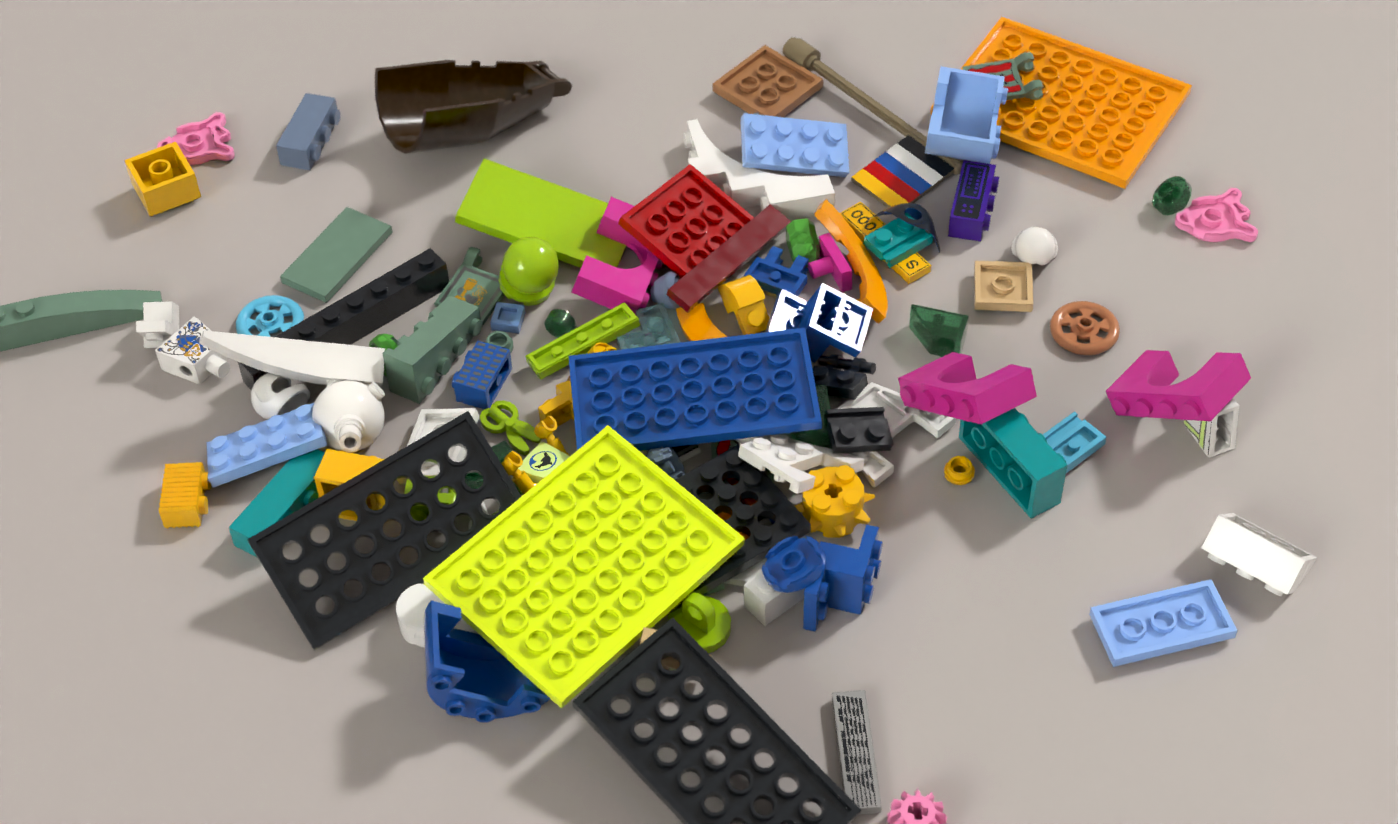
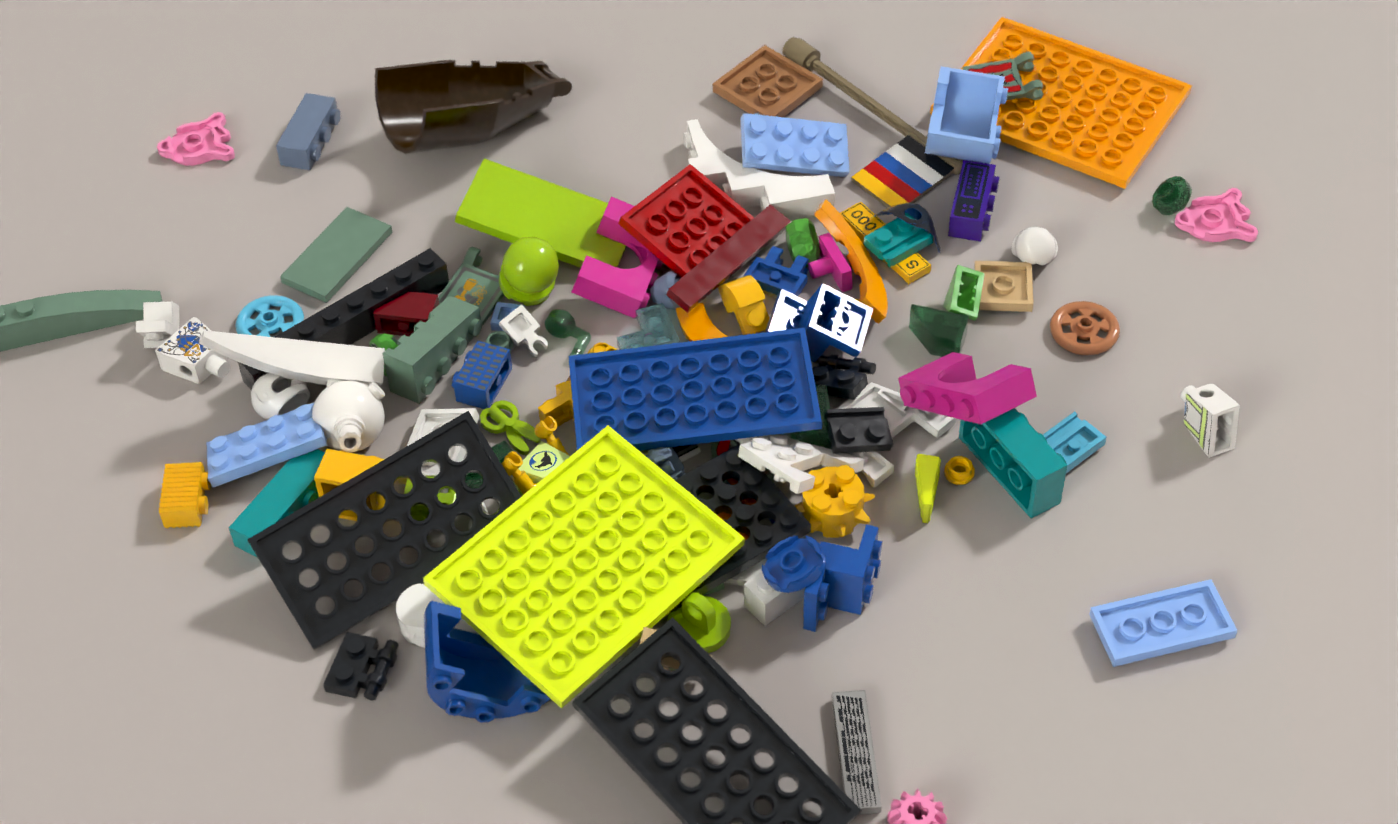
yellow brick [124,141,201,217] -> none
lime tile [525,302,641,380] -> none
dark pink arch [1105,350,1251,421] -> none
white slope [1201,513,1317,596] -> none
none -> black plate [323,632,399,701]
none -> dark red slope [373,292,439,336]
none -> white plate [499,305,548,357]
none -> neon yellow slope [915,454,941,523]
none -> bright green slope [943,265,985,321]

